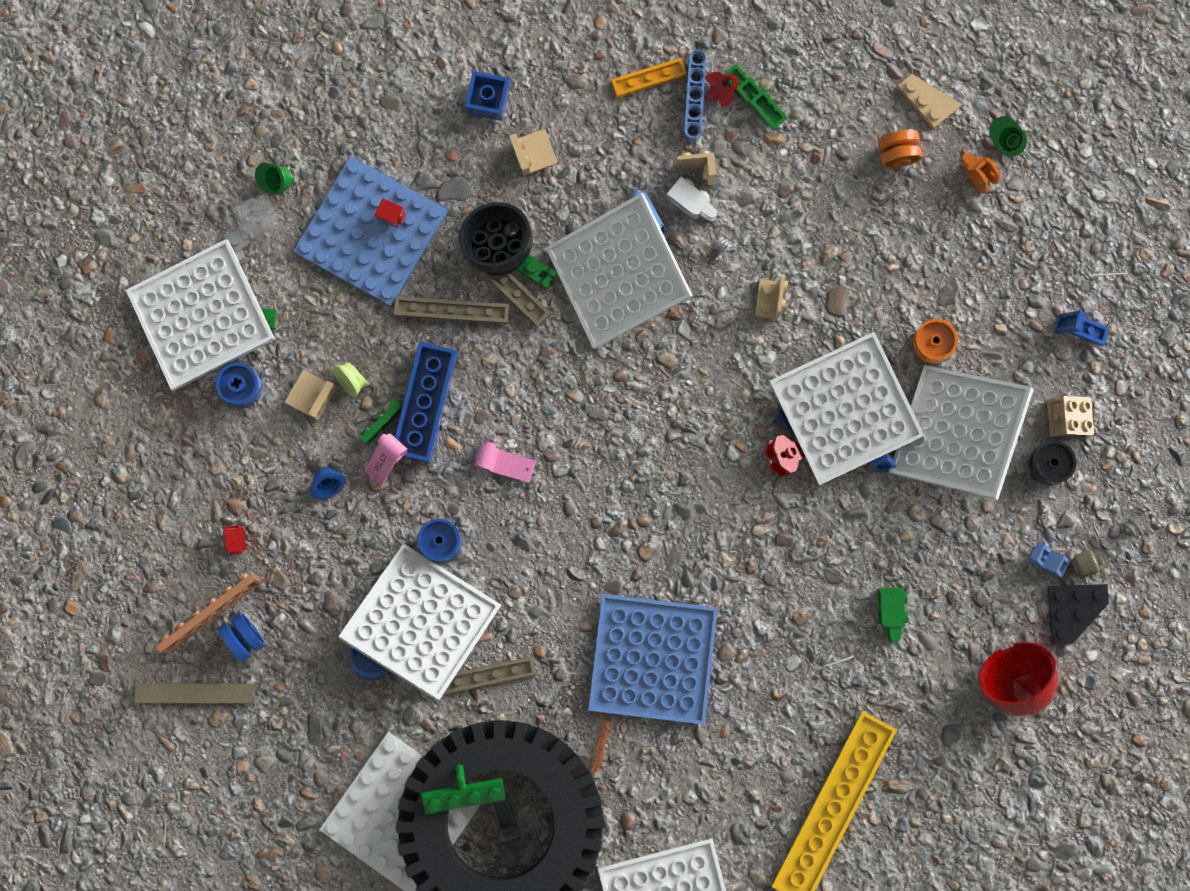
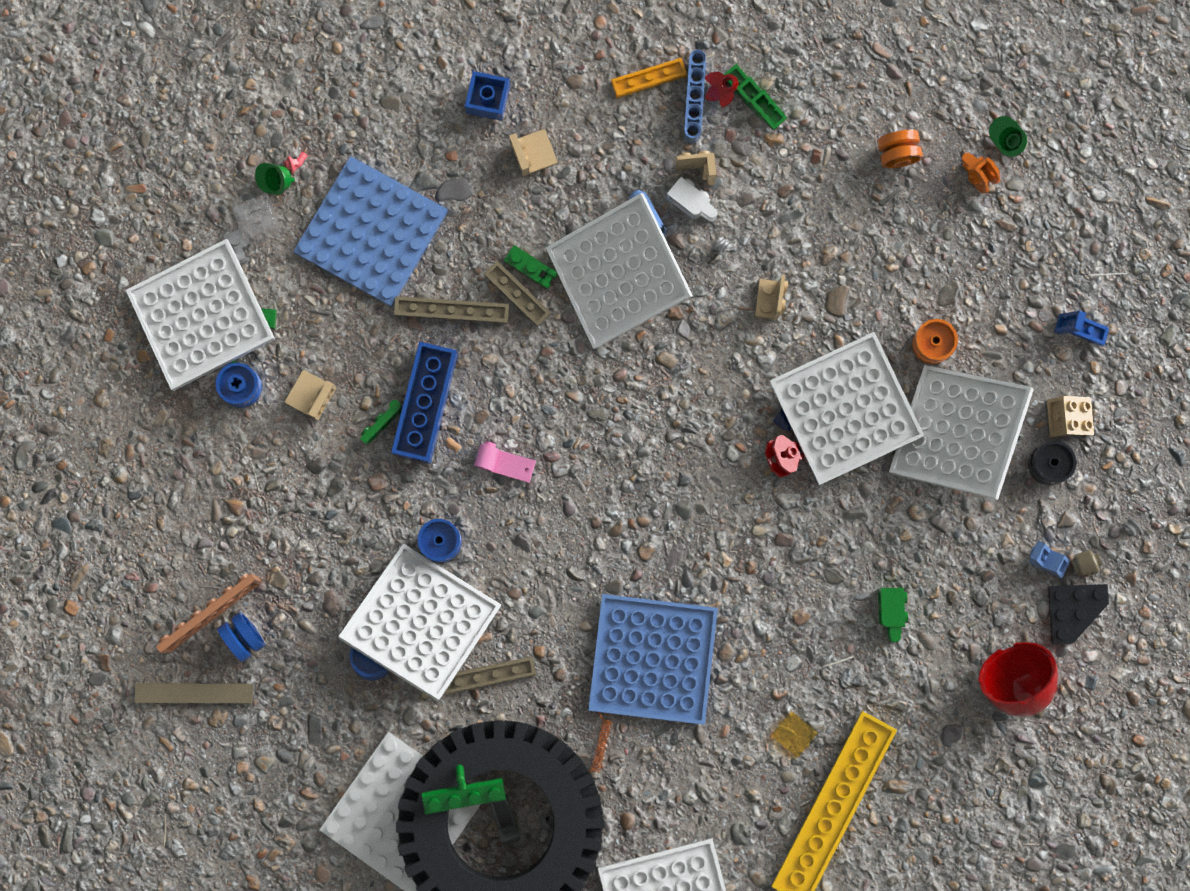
red brick [222,525,246,555] -> none
blue hat [310,468,346,500] -> none
yellowish green hat [333,362,369,397] -> none
bright pink door [365,434,408,486] -> none
red brick [374,198,406,229] -> none
black wheel [459,202,533,276] -> none
blue plate [870,454,896,472] -> none
tan wing [897,74,963,129] -> none
none -> coral plate [284,152,308,175]
none -> clear yellow piece [771,711,818,758]

